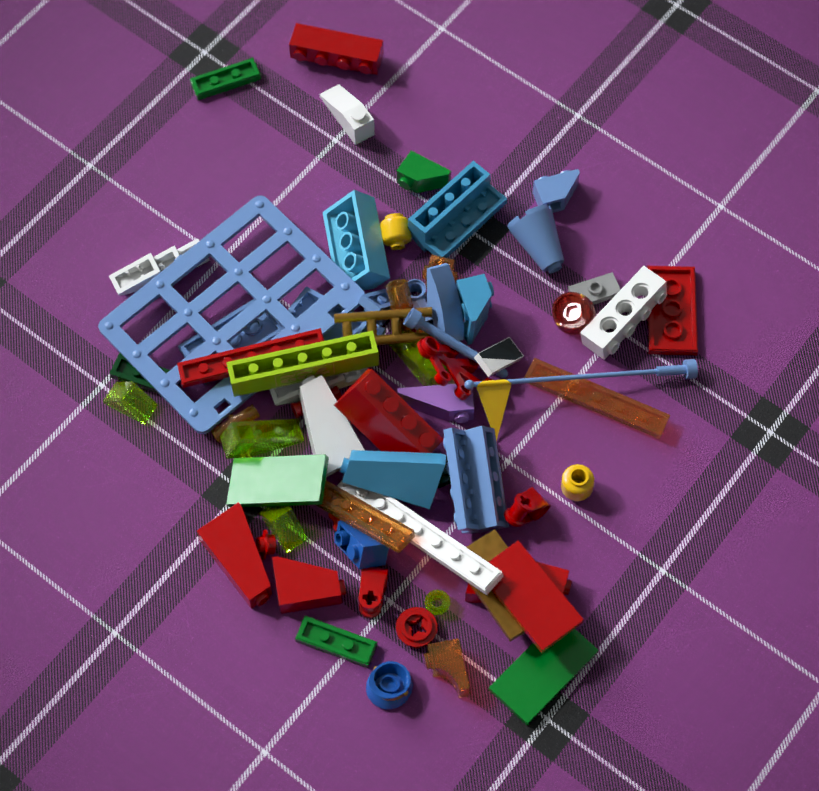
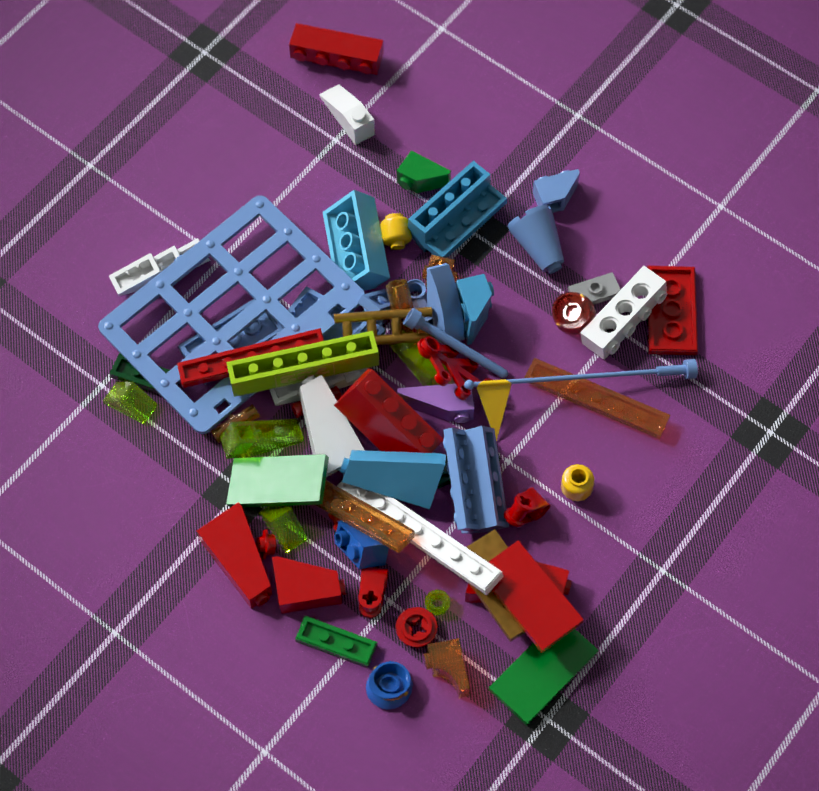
green tile [190,58,261,100] -> none
tile [474,337,524,377] -> none

